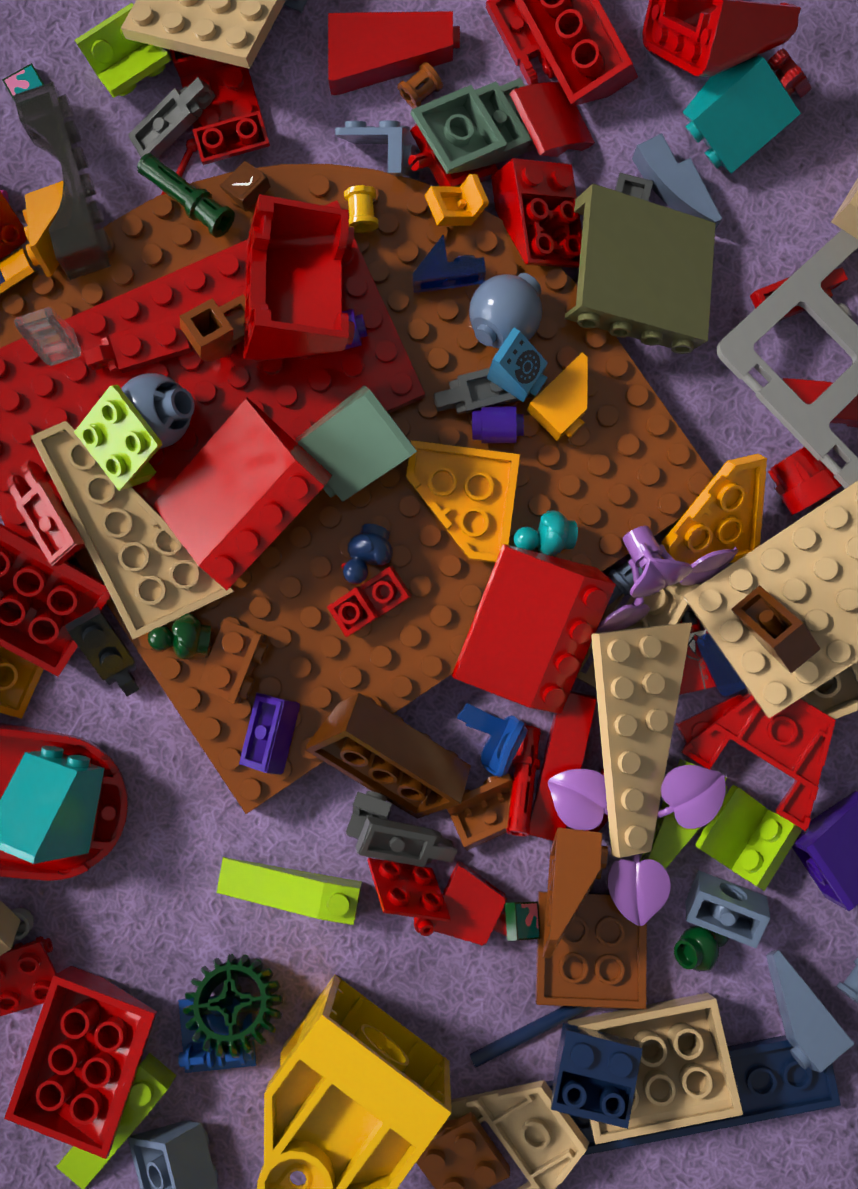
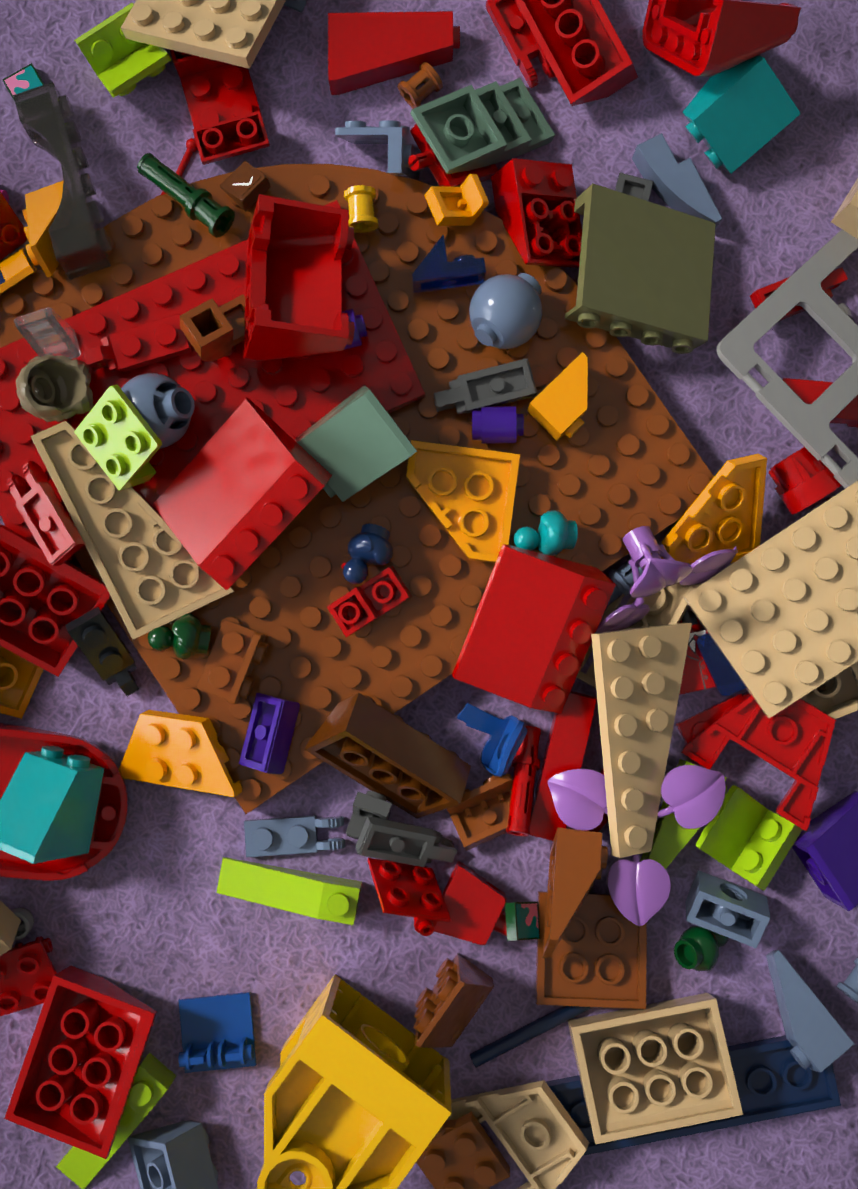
dark grey hinge [128,77,216,158] -> none
dark green gear [183,954,283,1058] -> none
dark azure slope [487,327,548,402] -> none
red slope [509,82,595,157] -> none
dark blue slope [551,1023,643,1129] -> none
reddish brown slope [731,585,821,673] -> none
red hinge [767,48,812,98] -> none
none -> dark tan hair [16,355,94,422]
none -> light orange wing [119,710,242,797]
none -> sand blue hinge [244,815,346,857]
none -> dark orange slope [413,953,494,1048]

